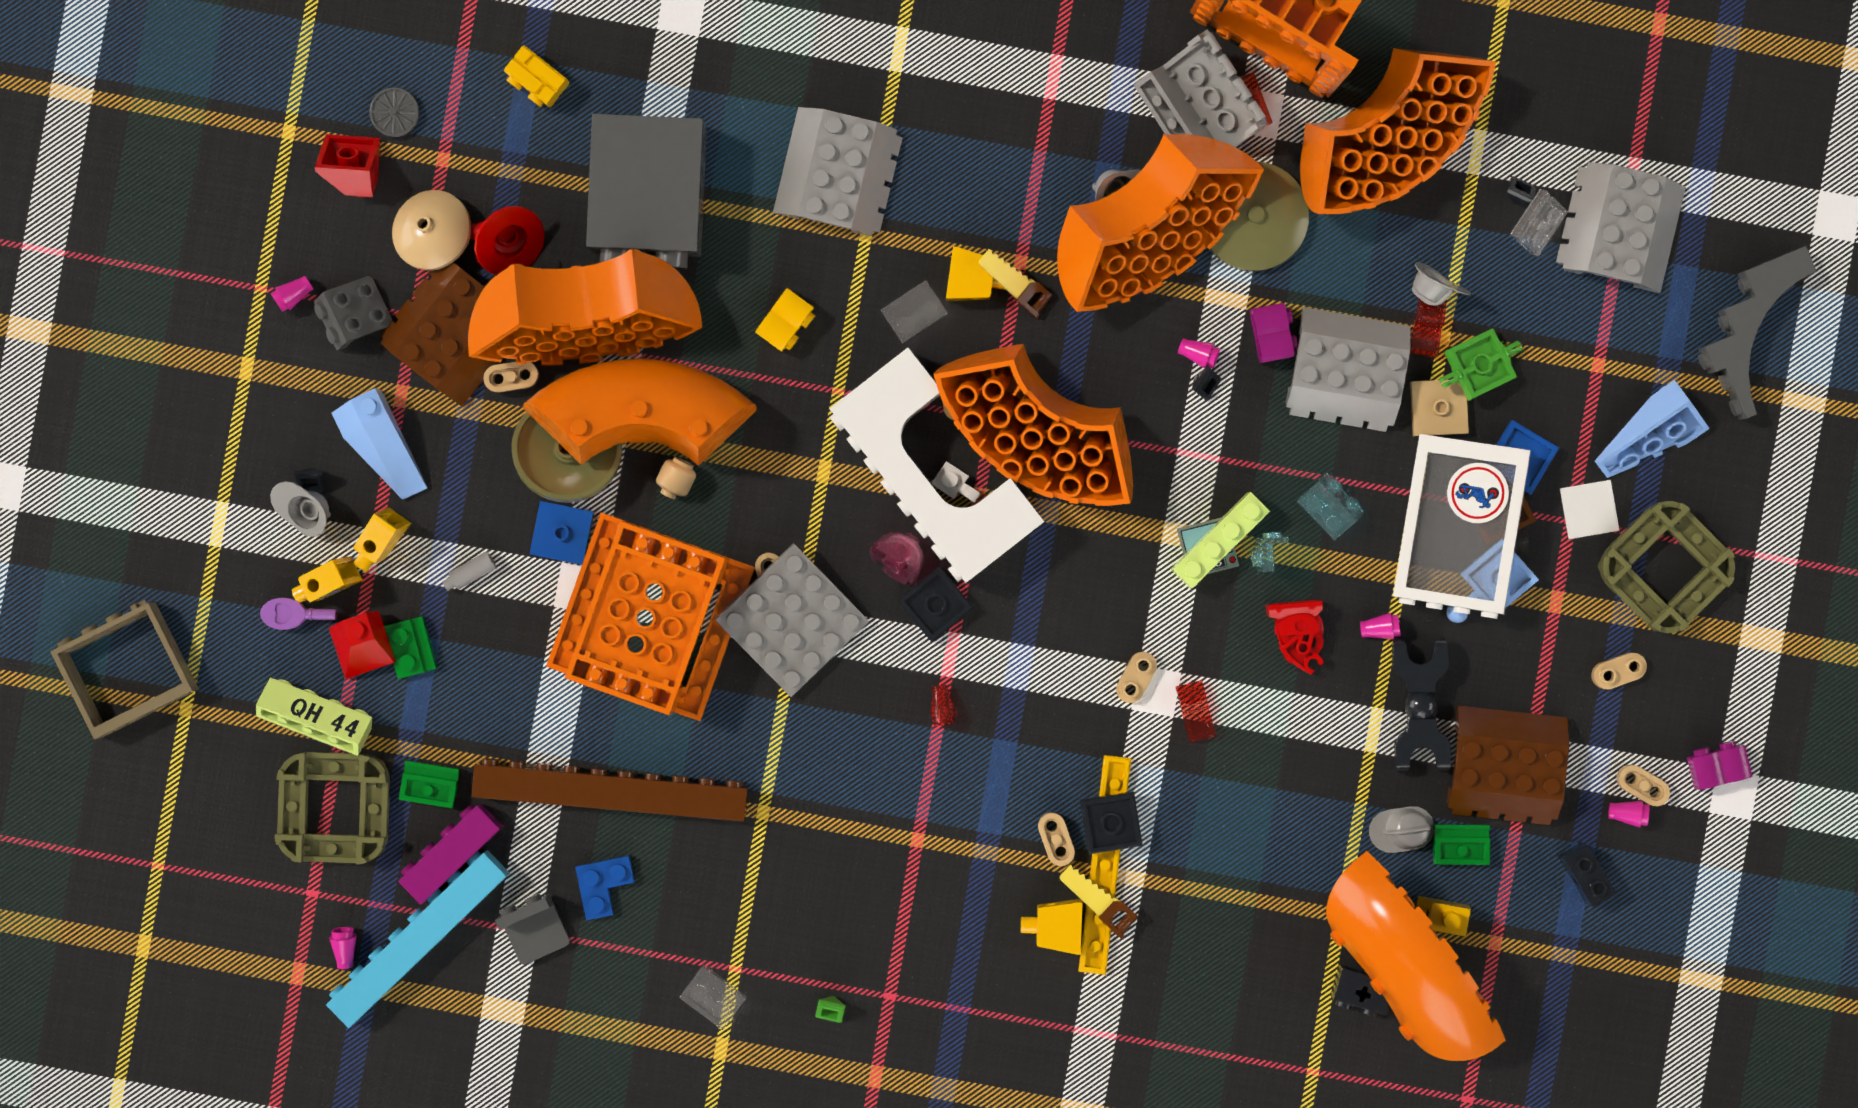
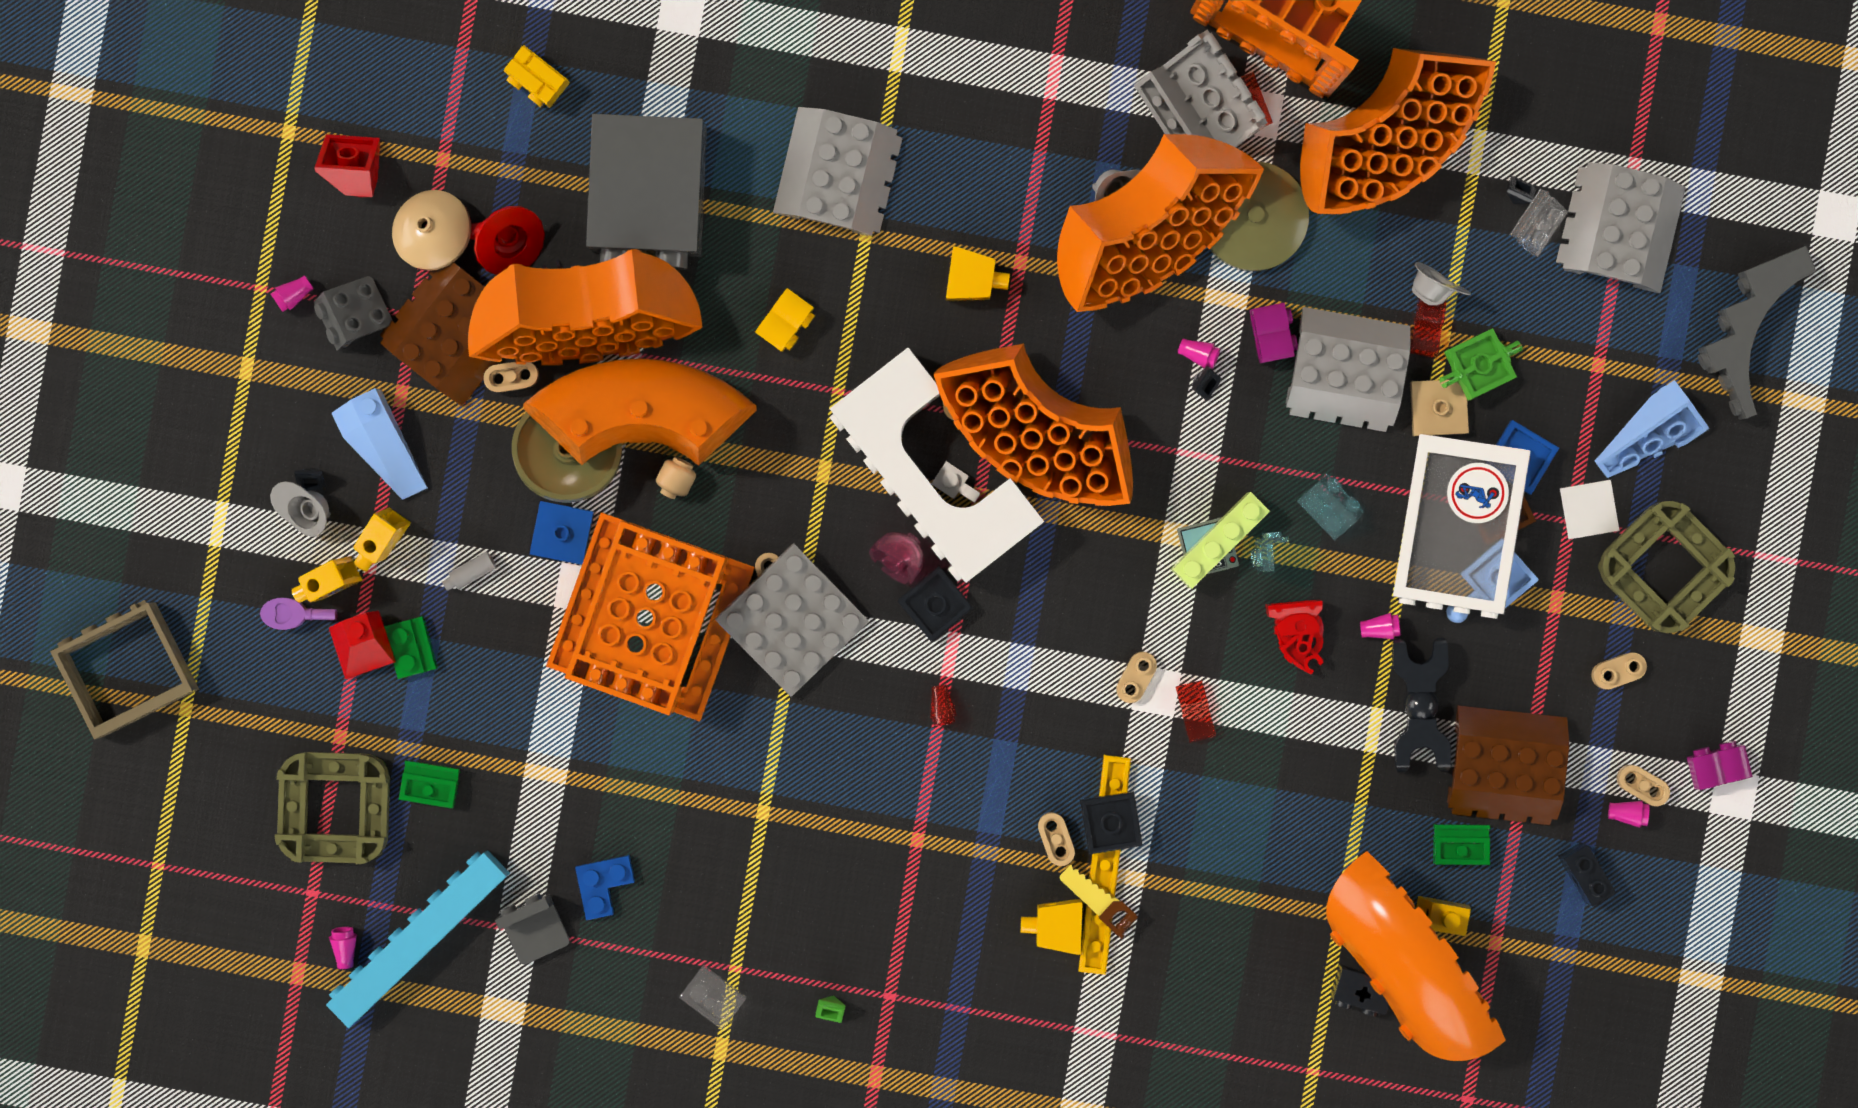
yellowish green brick [256,678,372,756] -> none
dark grey wheel [369,87,419,137] -> none
magenta brick [398,803,504,905] -> none
reddish brown brick [471,758,749,822] -> none
clear plate [880,280,948,344] -> none
light yellow piece [979,249,1053,319] -> none
light grey piece [1369,806,1434,853] -> none

